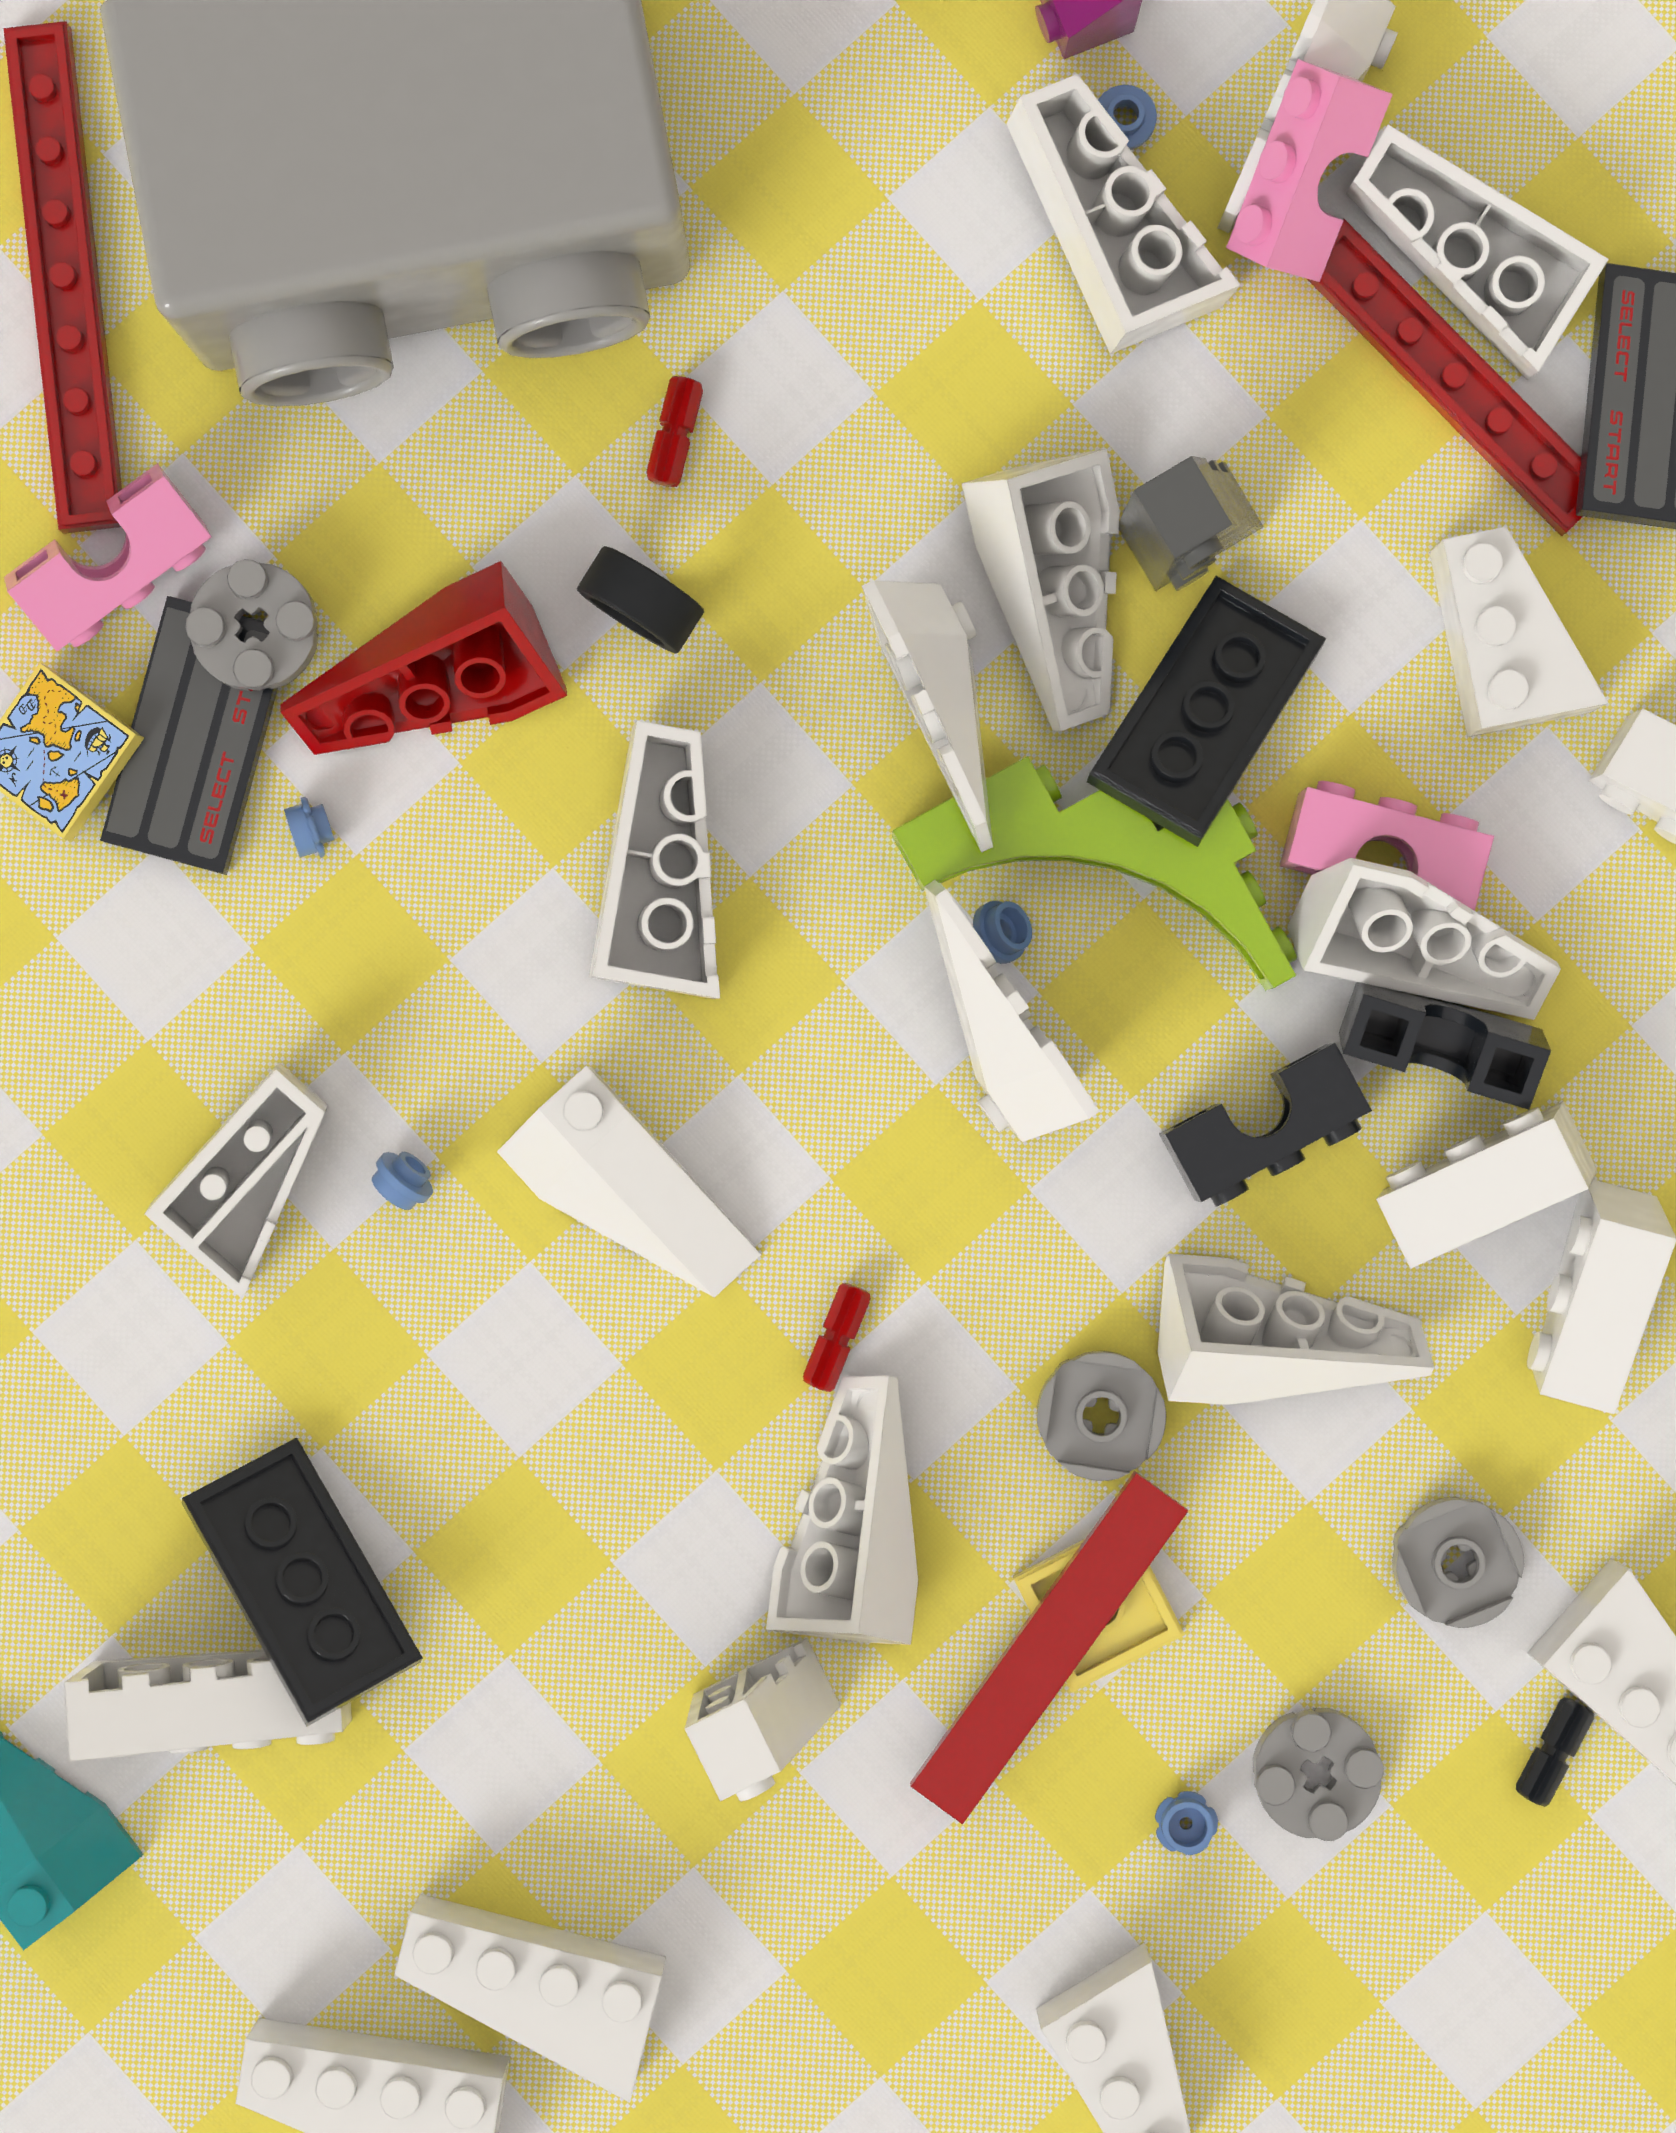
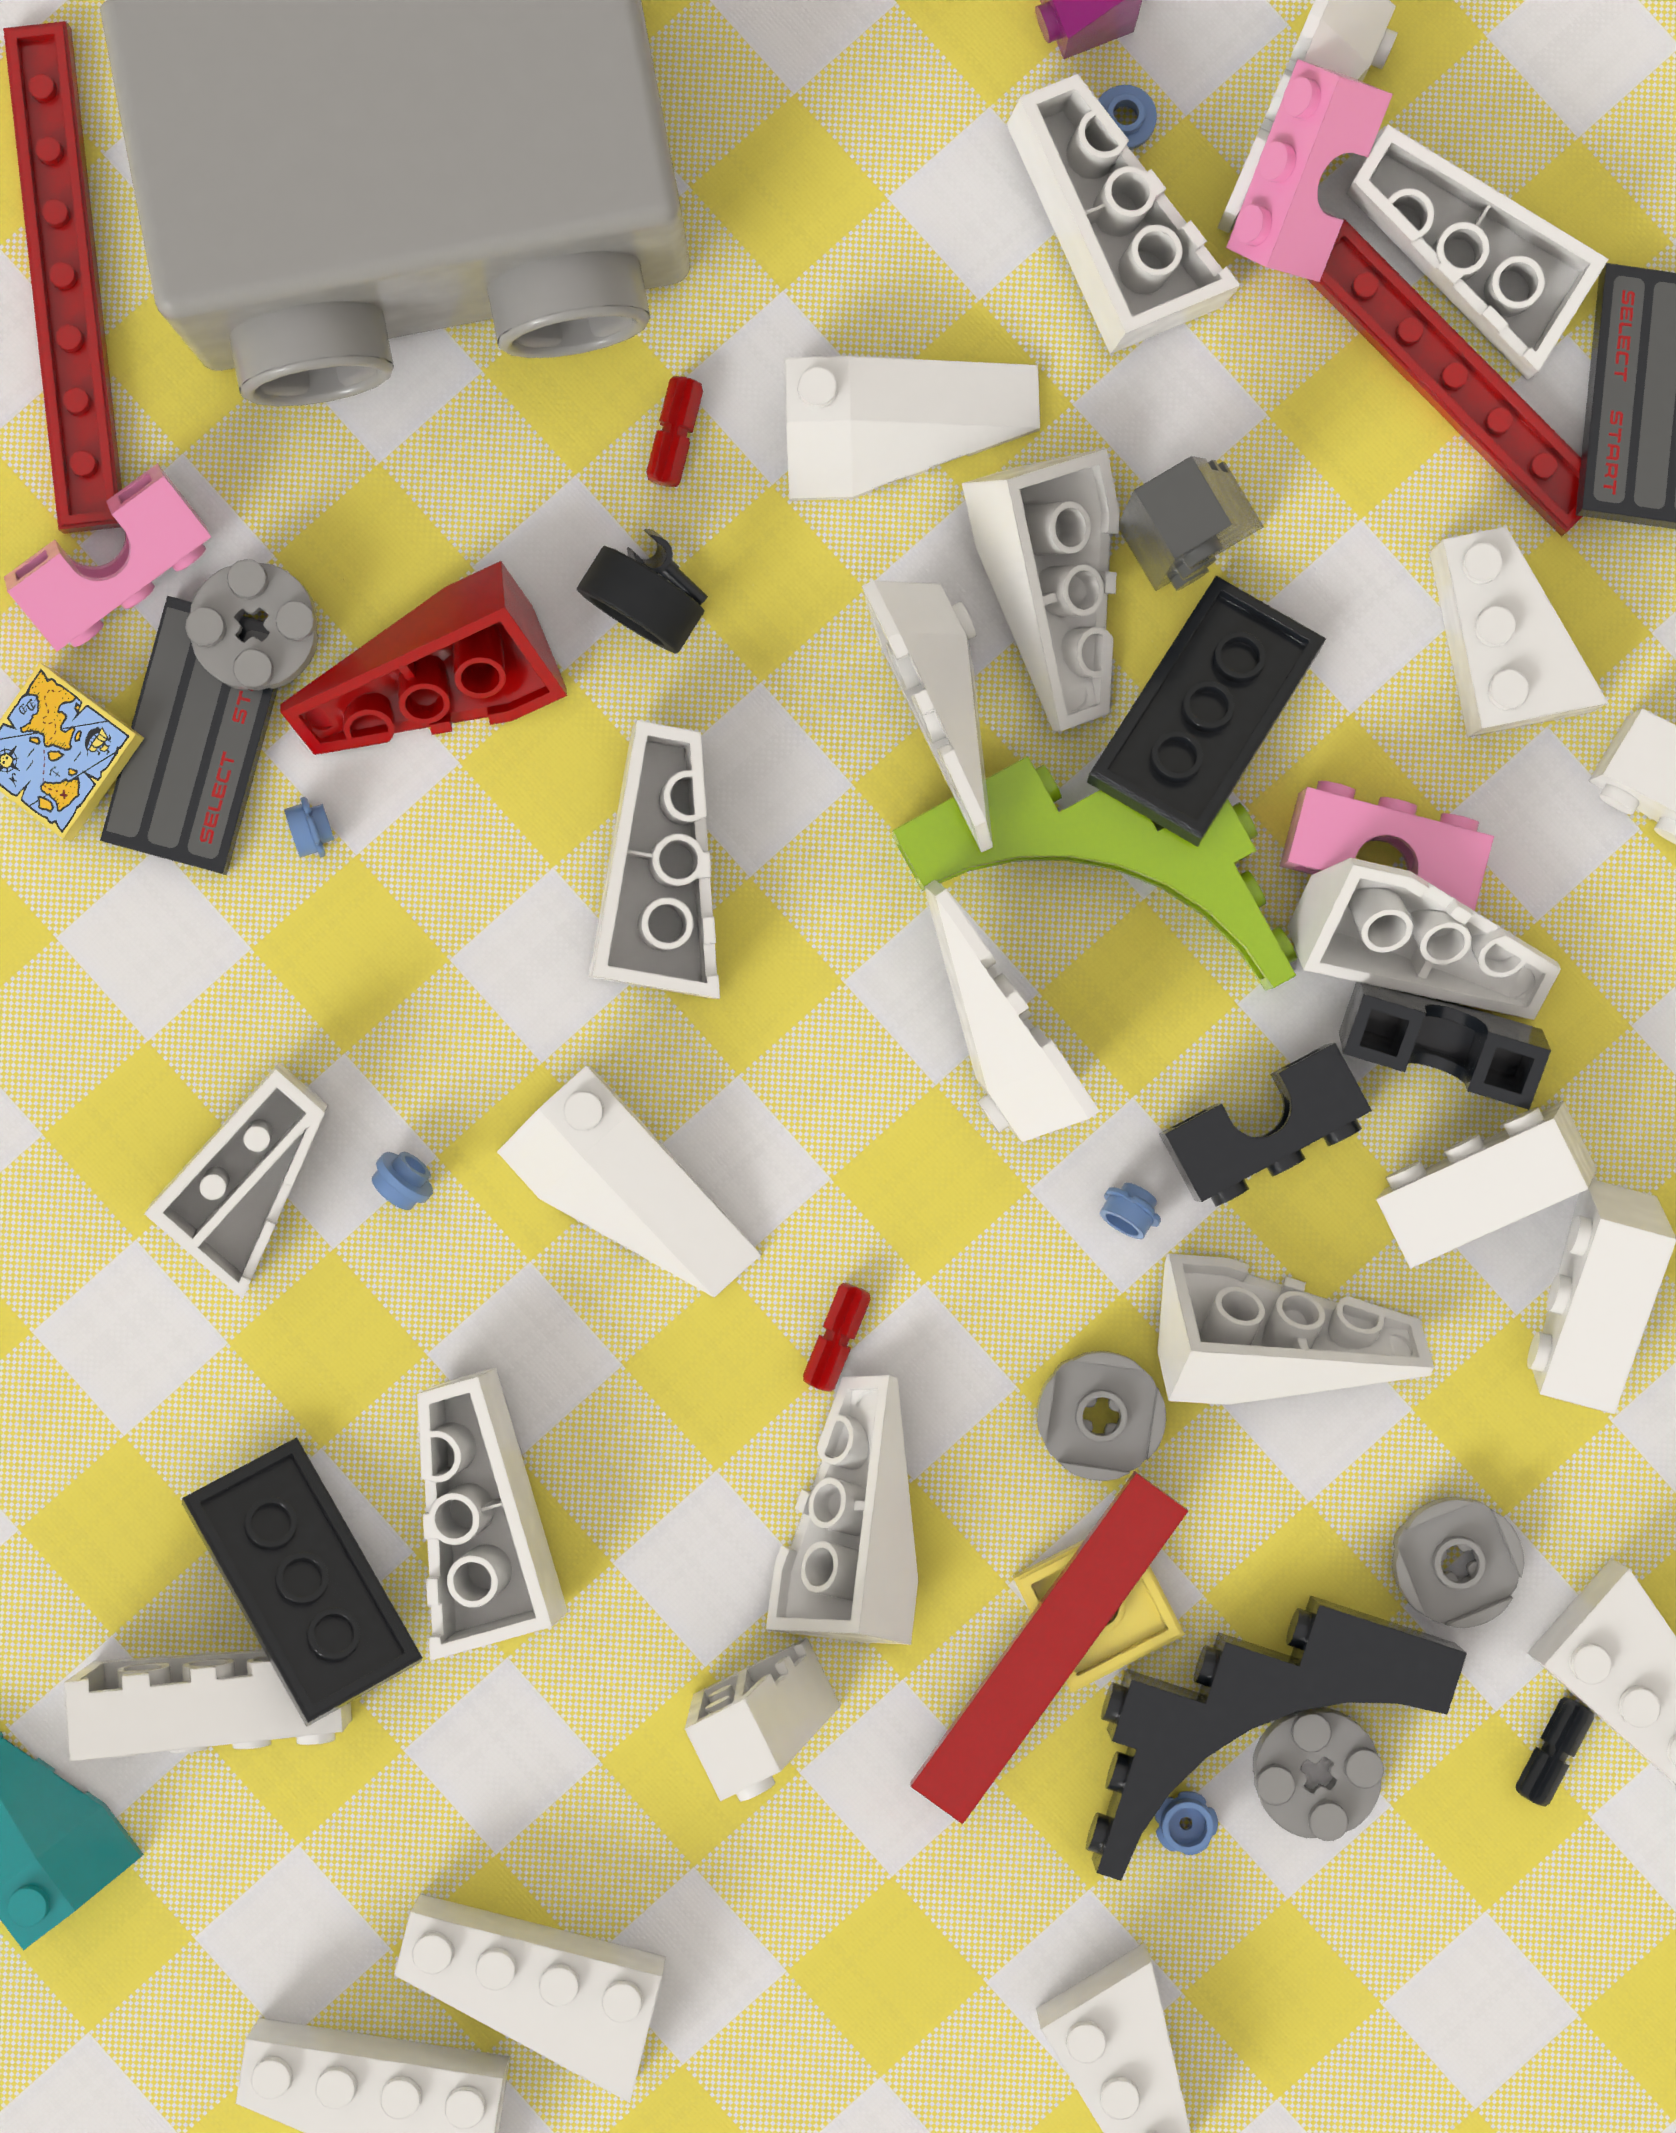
medium blue plate [973,901,1032,964] -> none
none -> white wedge [417,1367,568,1661]
none -> black hand [627,529,708,605]
none -> white wedge [784,356,1040,501]
none -> black arch [1086,1596,1467,1881]
none -> medium blue plate [1100,1183,1161,1239]

